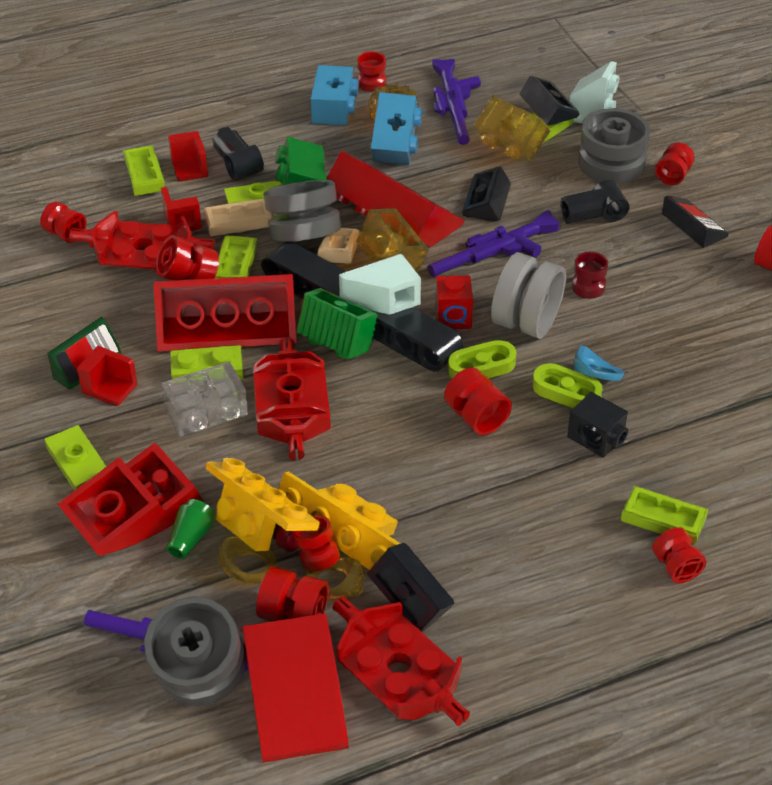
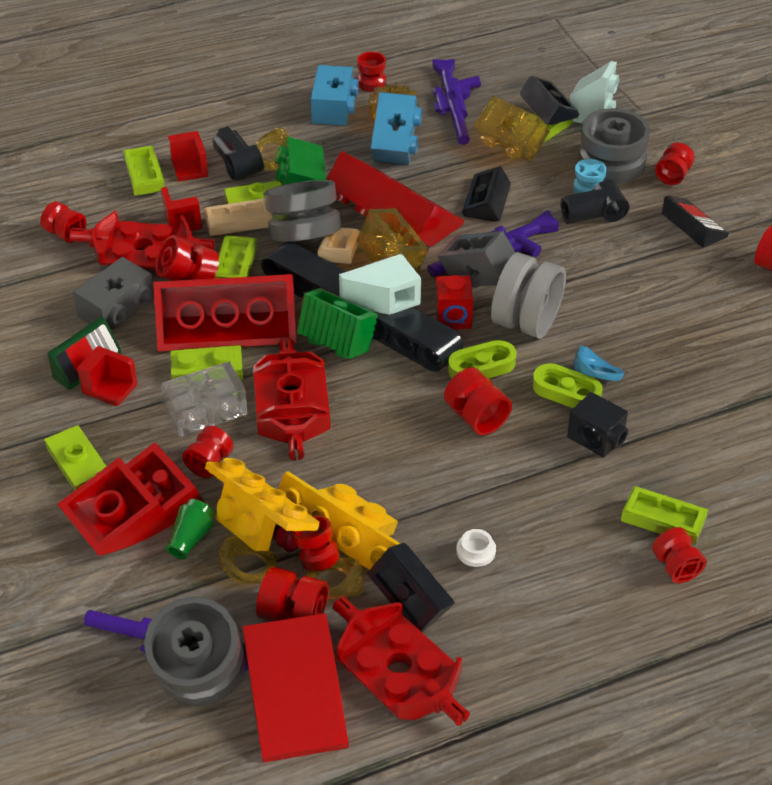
dark red wheel [572,251,609,299] -> none
none -> dark grey brick [73,257,154,330]
none -> red wheel [182,426,234,478]
none -> clear yellow piece [256,127,290,170]
none -> dark grey brick [437,231,516,288]
none -> white plate [456,529,496,567]
none -> medium azure wheel [573,159,607,193]

